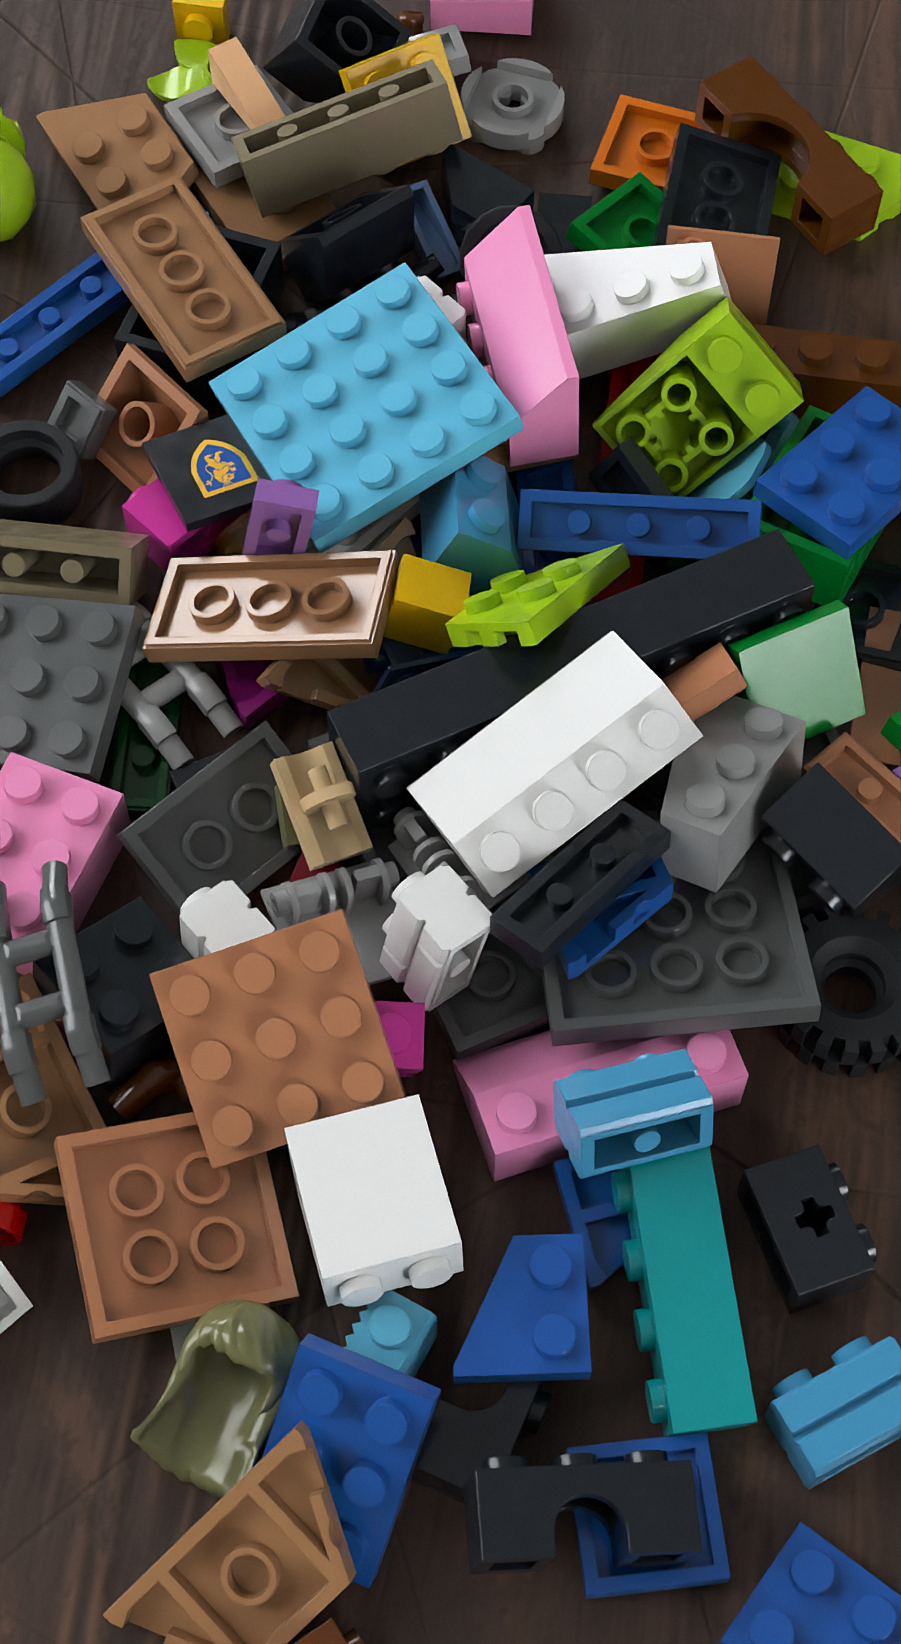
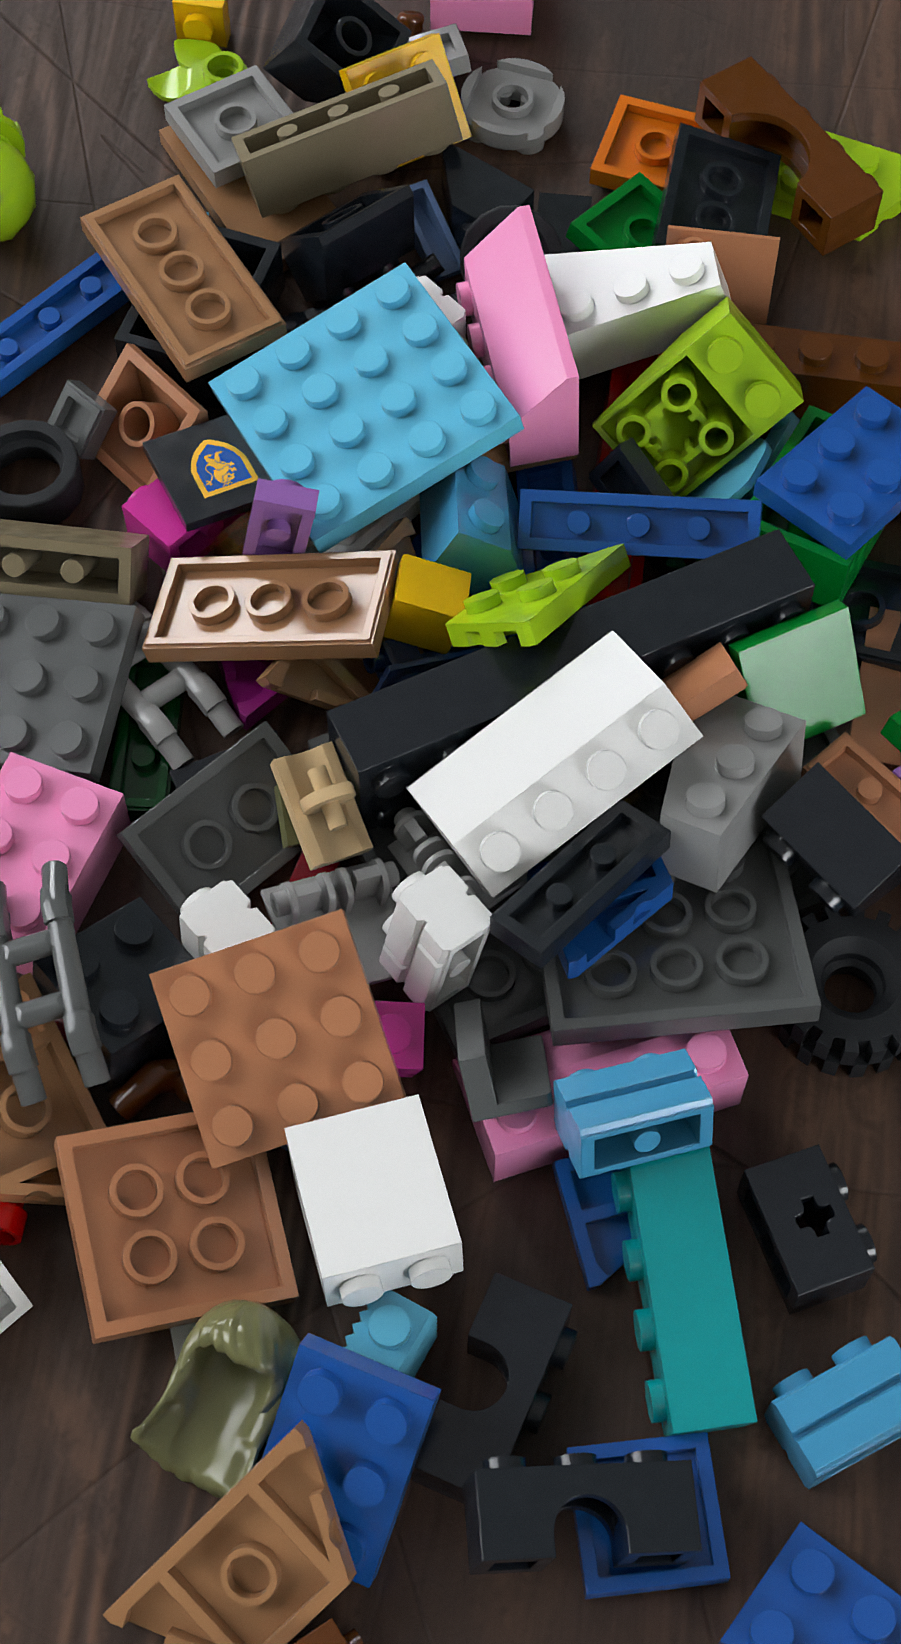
medium nougat wing [36,93,199,210] -> none
light nougat piece [208,36,285,130] -> none
blue wing [453,1233,592,1384] -> none
none -> dark grey panel [454,998,554,1122]

